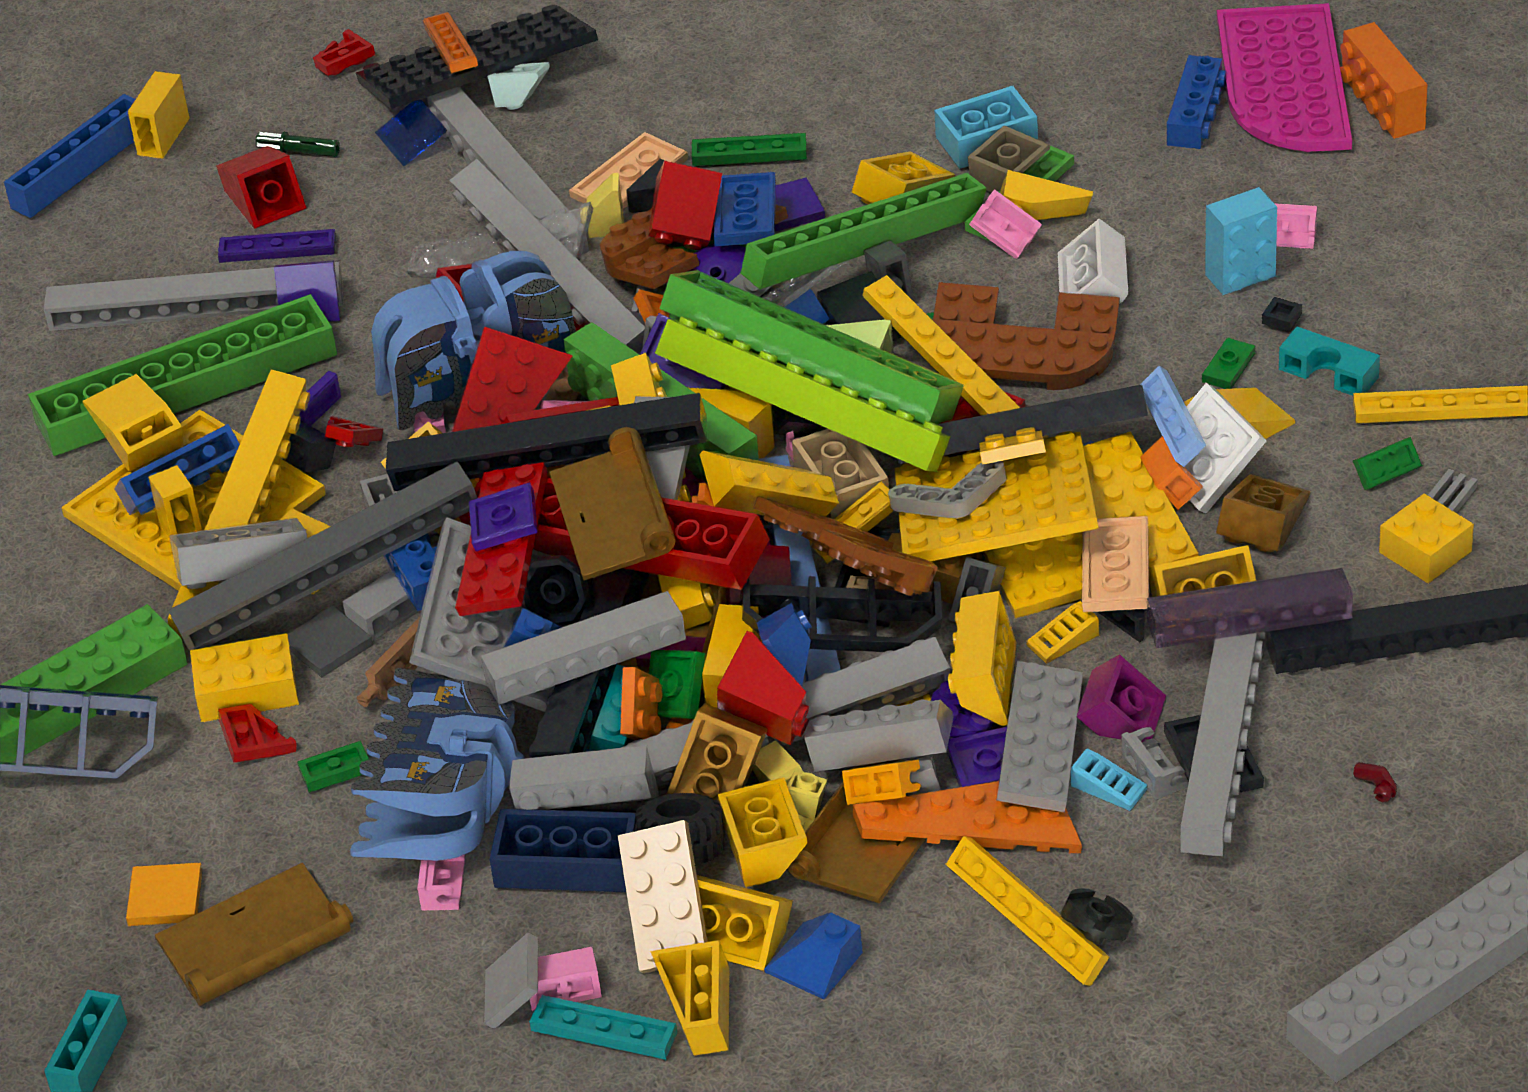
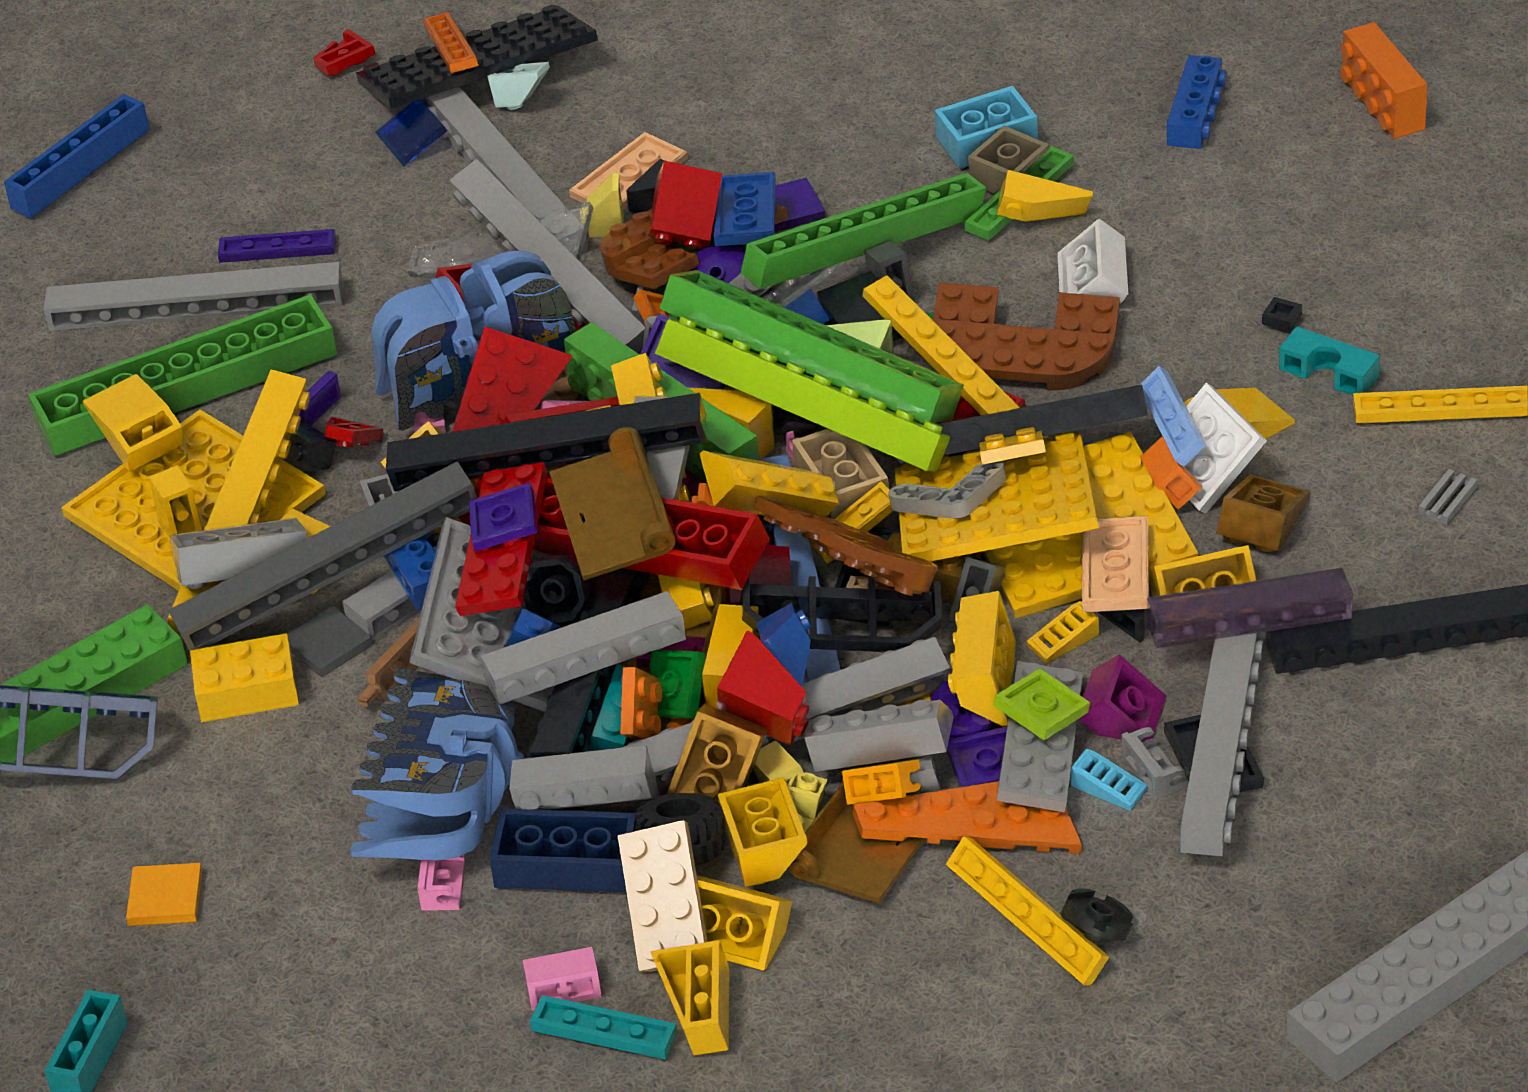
blue brick [114,424,240,515] -> none
yellow brick [128,71,190,159] -> none
pearl gold door [155,862,354,1006] -> none
red slope [216,146,306,229] -> none
red wing [218,704,297,763] -> none
dark green axle [255,131,340,157] -> none
tile [274,260,341,321] -> none
green plate [297,741,369,793] -> none
light grey tile [484,933,538,1028] -> none
green plate [692,133,807,166] -> none
blue slope [764,912,863,999] -> none
yellow slope [852,151,955,204] -> none
bright pink hinge [969,189,1042,259] -> none
green plate [1202,338,1255,389] -> none
medium azure brick [1205,187,1277,295] -> none
dark pink plate [1217,3,1352,152] -> none
bright pink hinge [1274,203,1317,249] -> none
green plate [1353,437,1422,490] -> none
dark red arm [1353,762,1397,802] -> none
yellow brick [1379,493,1474,584] -> none
none -> lime plate [993,668,1090,740]

